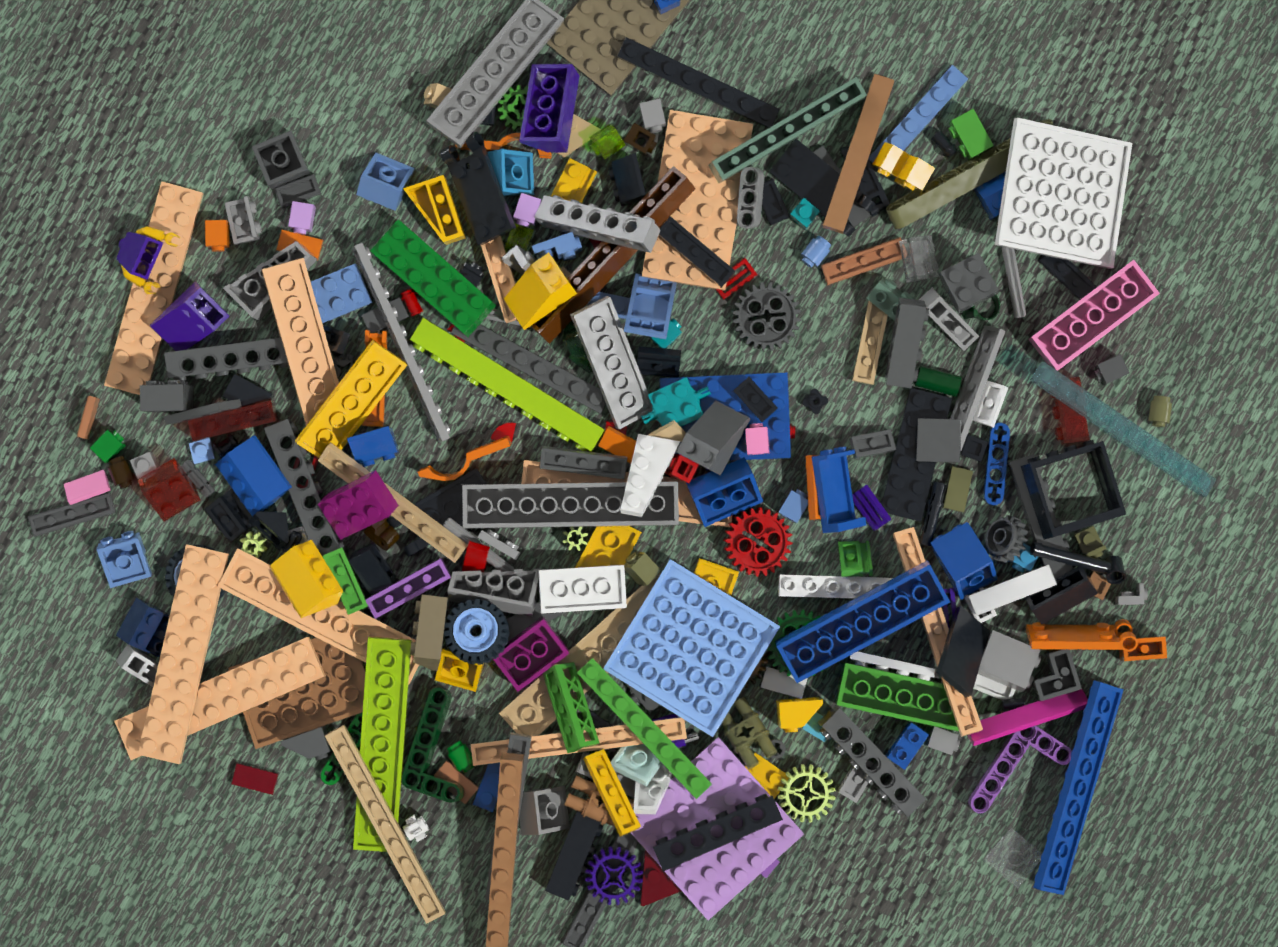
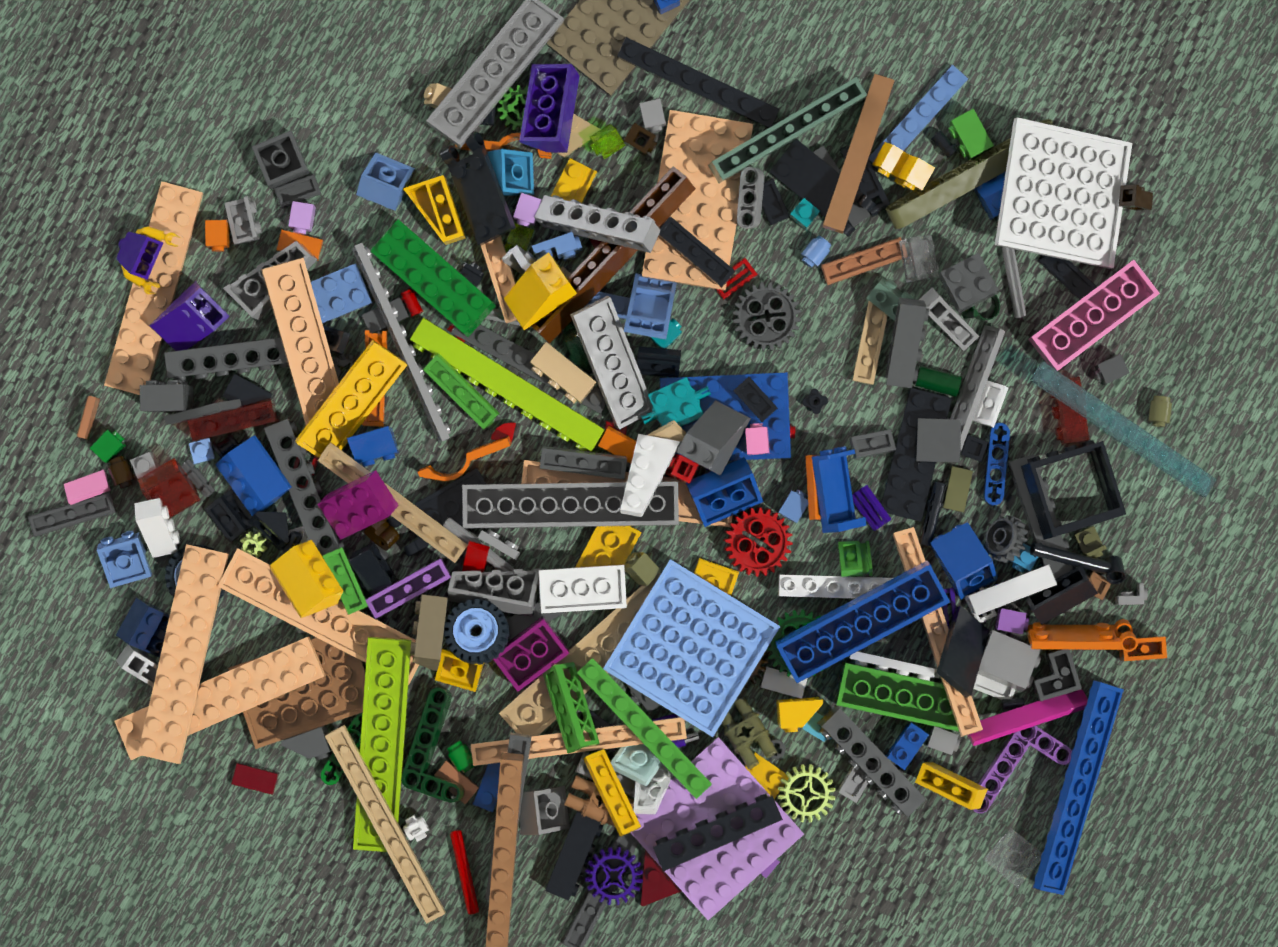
yellowish green gear [562,527,588,551] -> none
black slope [608,153,646,206] -> none
none -> white brick [134,498,180,558]
none -> bright green fence [423,354,500,430]
none -> red axle [450,830,479,915]
none -> tan brick [530,342,596,404]
none -> yellow brick [915,762,988,810]
none -> medium lavender brick [995,608,1029,634]
none -> dark brown brick [1119,184,1153,211]

